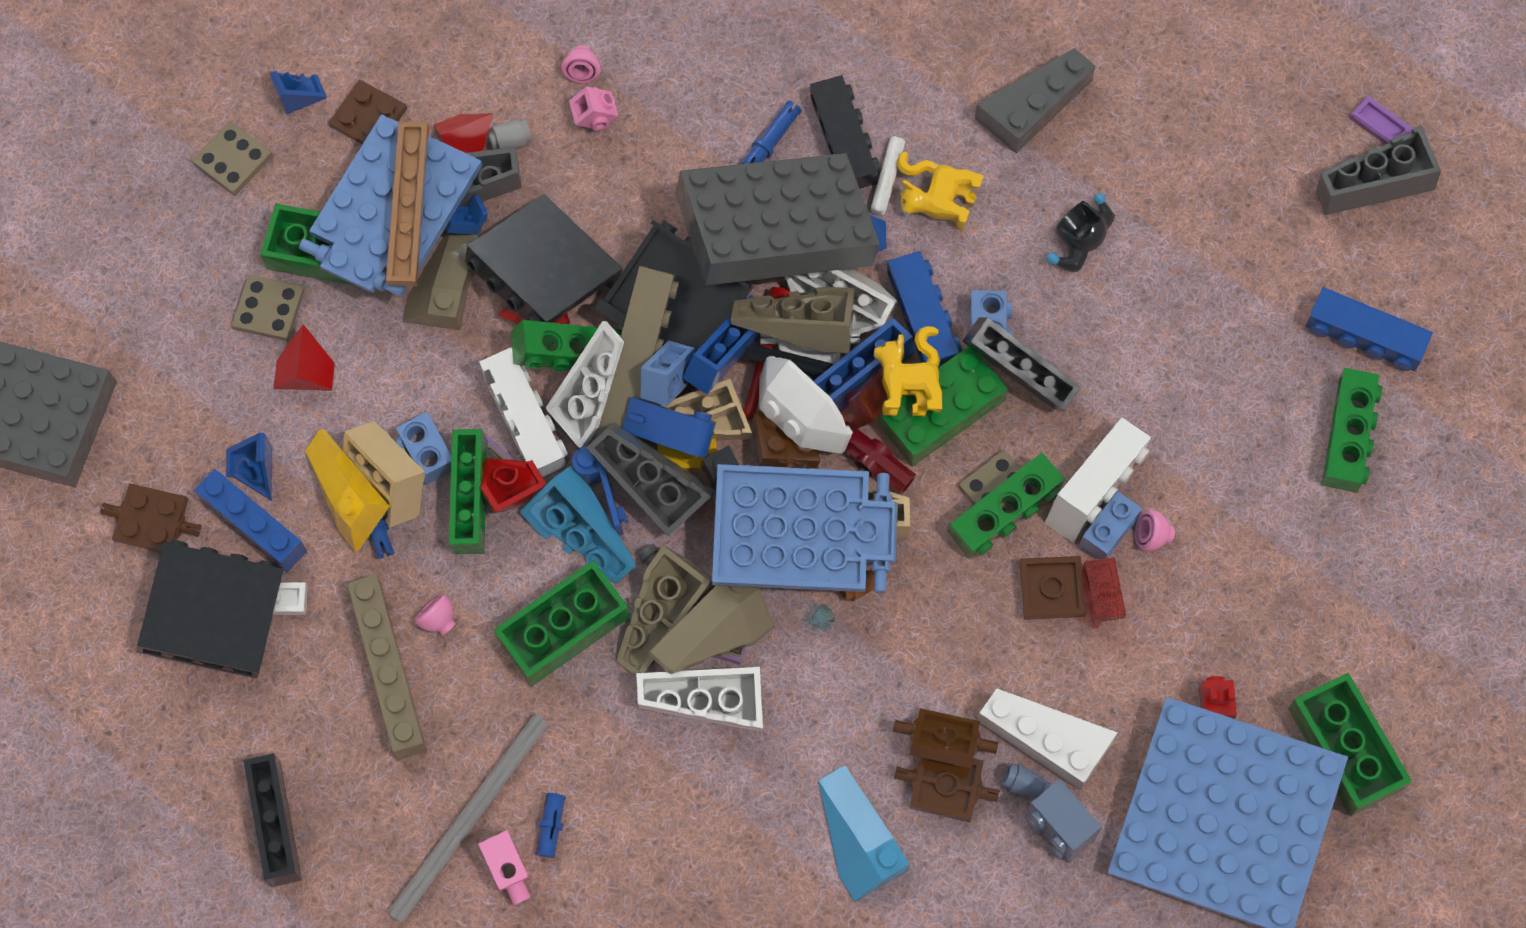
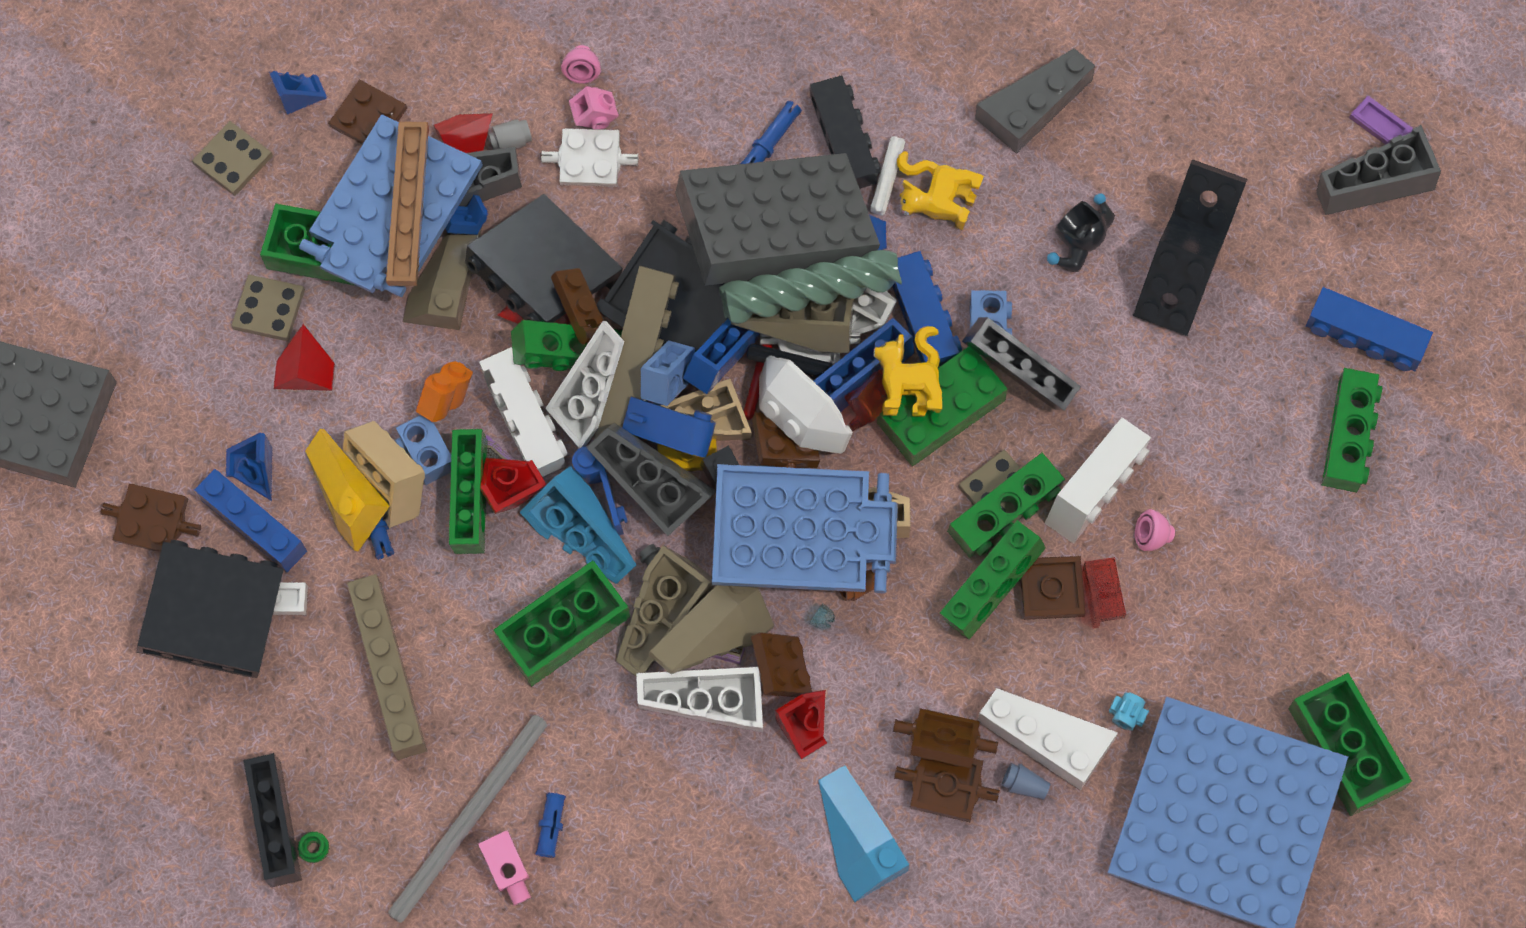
bright pink brick [415,594,455,635] -> none
dark red piece [844,421,916,495] -> none
sand blue brick [1027,779,1102,863] -> none
medium blue brick [1079,491,1142,564] -> none
red brick [1199,676,1237,719] -> none
none -> green plate [298,832,329,863]
none -> orange brick [416,361,473,422]
none -> white plate [541,128,639,187]
none -> reddish brown plate [551,268,603,344]
none -> sand green piece [719,250,902,324]
none -> reddish brown plate [751,632,812,697]
none -> red slope [775,690,827,759]
none -> green brick [940,520,1046,640]
none -> medium azure gear [1109,692,1149,731]
none -> black bracket [1133,159,1248,336]

